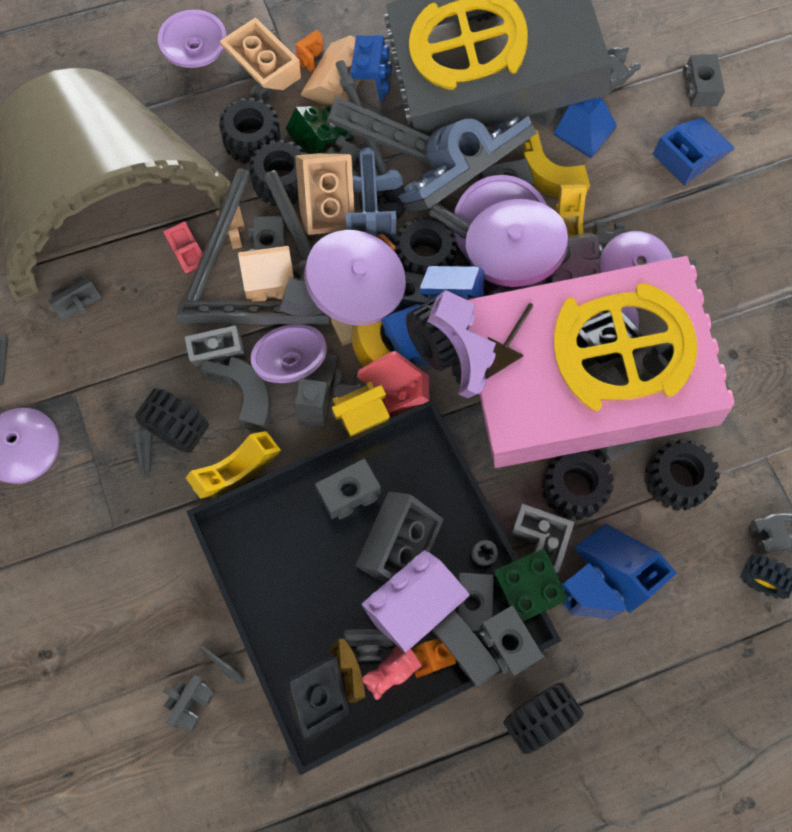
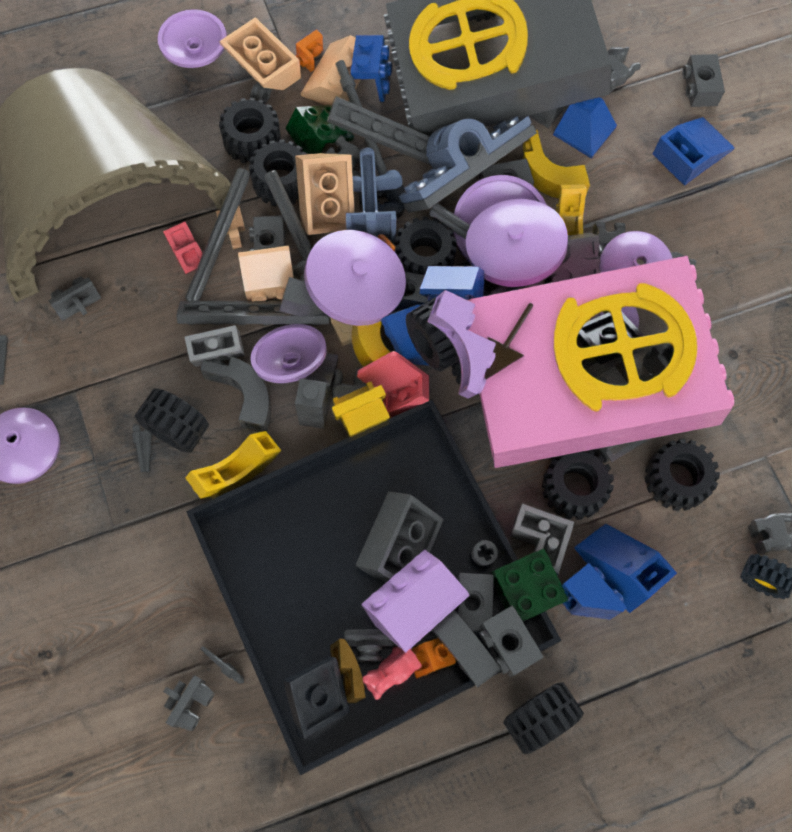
dark grey brick [315,458,381,519] -> none

